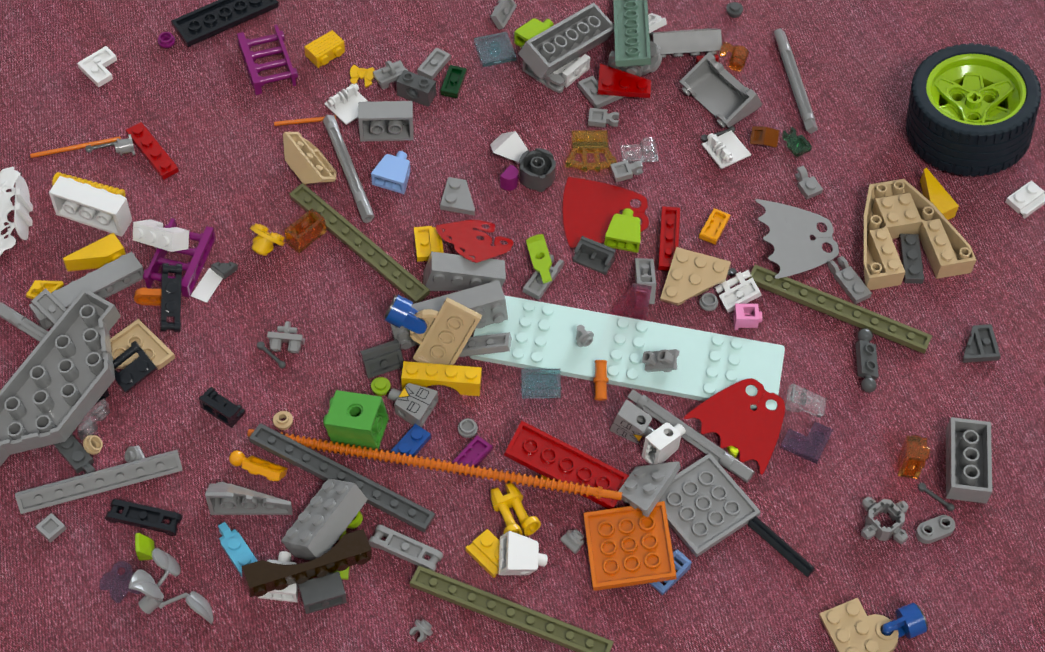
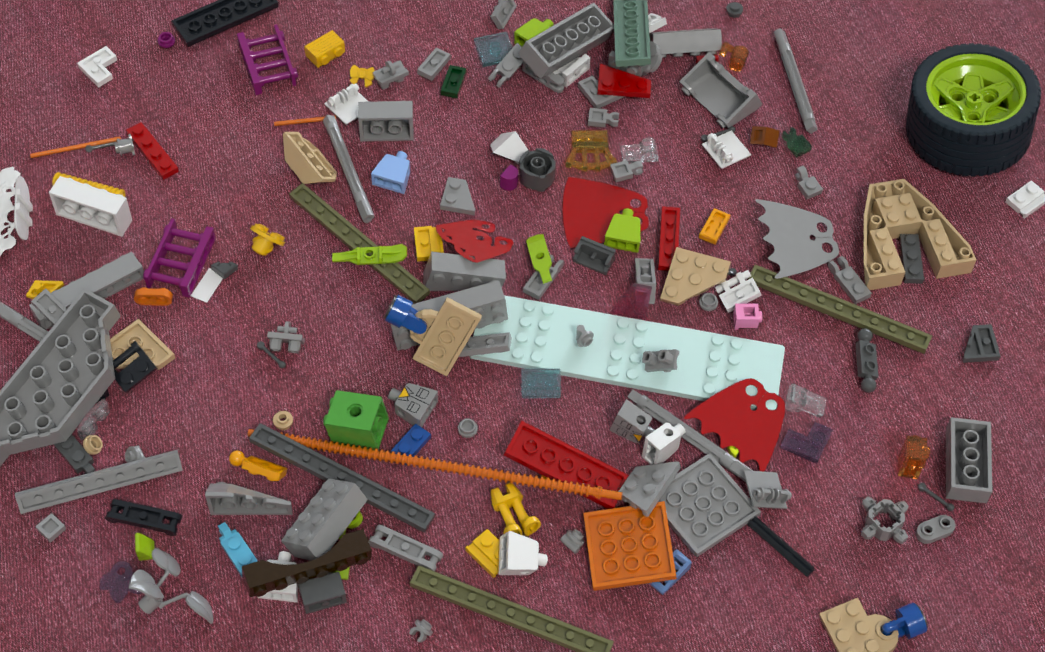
yellow slope [63,233,126,271] -> none
white arch [133,219,189,252] -> none
black plate [160,263,182,332] -> none
black hinge [199,387,246,428] -> none
clear orange brick [285,208,326,253] -> none
dark grey plate [360,339,403,379] -> none
lime plate [371,377,391,396] -> none
dark grey brick [396,70,436,107] -> none
yellow arch [401,361,482,396] -> none
magenta plate [452,435,493,477] -> none
orange pin [593,360,609,401] -> none
yellow slope [920,168,959,220] -> none
none -> lime piece [332,244,407,265]
none -> light grey hinge [488,43,523,88]
none -> light grey hinge [743,470,792,509]

